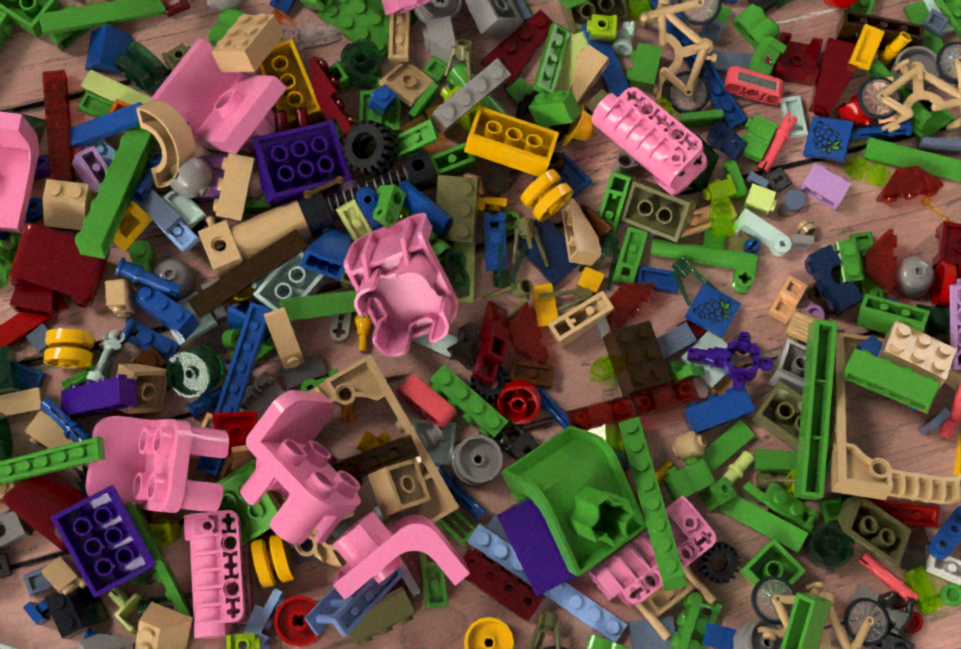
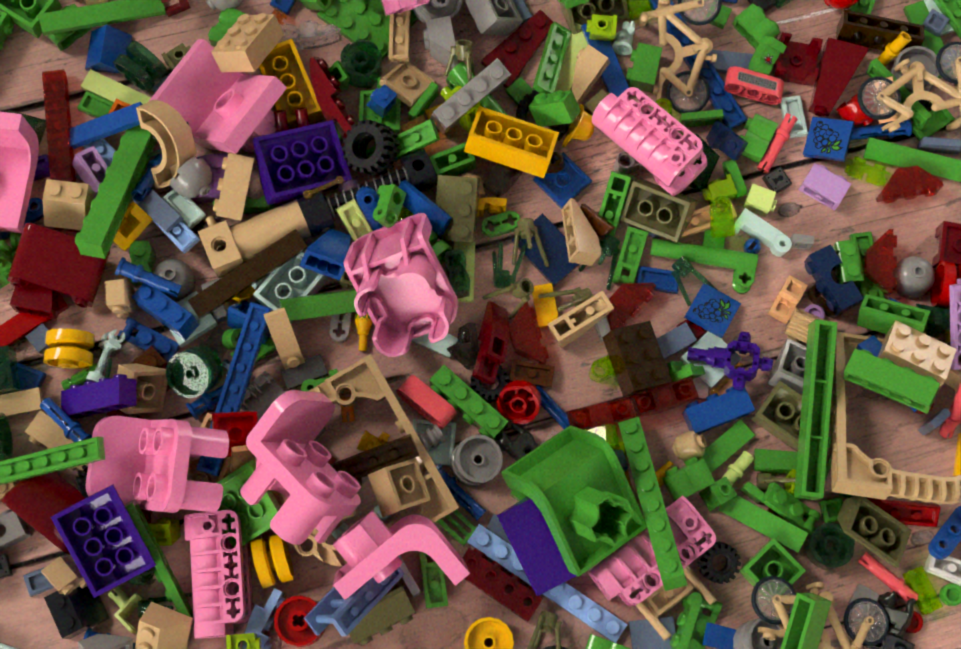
blue tile [23,599,50,626] -> none
sand blue tile [291,538,316,565] -> none
bright green tile [422,56,447,84] -> none
blue plate [483,211,507,271] -> none
yellow wheel [520,169,574,222] -> none
yellow tile [577,266,605,295] -> none
sand blue tile [699,17,726,43] -> none
sand blue tile [745,171,770,188] -> none
sand blue tile [783,189,805,211] -> none
tan plate [796,220,816,236] -> none
yellow tile [848,24,885,71] -> none
clear smoke slope [901,525,930,570] -> none
clear yellow hinge [921,197,956,223] -> none

